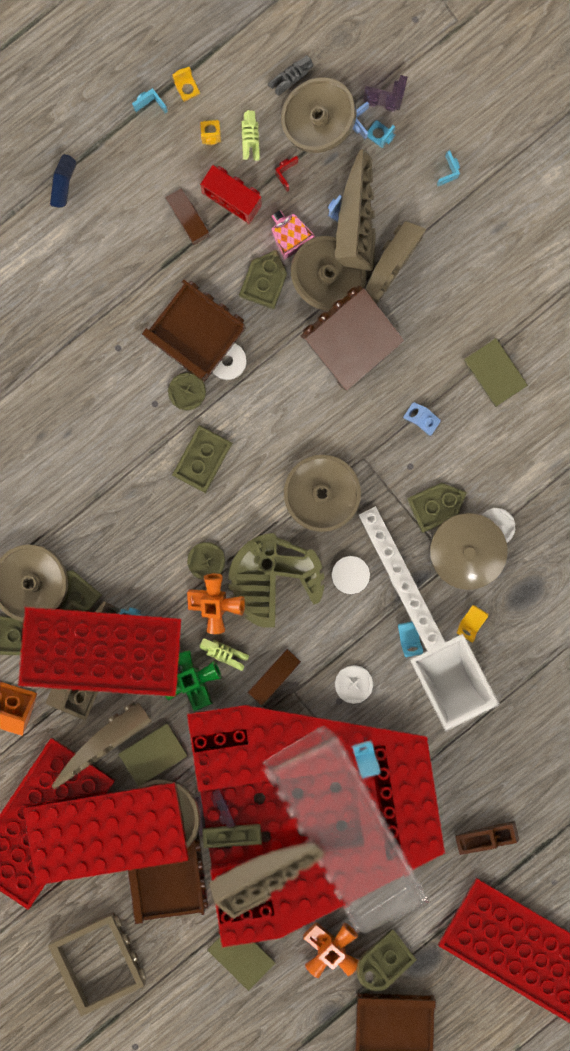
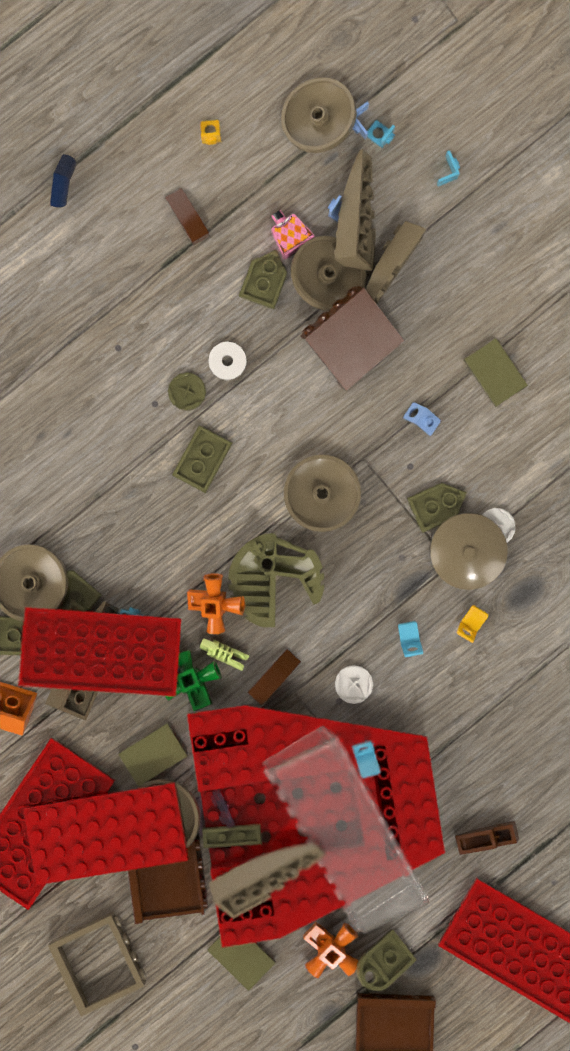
dark tan wedge [52,702,152,789] -> none
medium azure bracket [132,88,168,113] -> none
reddish brown panel [142,279,246,383] -> none
yellow bracket [172,67,200,101] -> none
olive tile [187,542,226,580] -> none
red brick [200,165,262,225] -> none
yellowish green hinge [241,110,260,161] -> none
dark grey hinge [268,56,313,96] -> none
red bracket [275,156,299,192] -> none
white tile [332,556,370,594] -> none
white plate [359,506,499,731] -> none
clear purple bracket [363,75,408,111] -> none

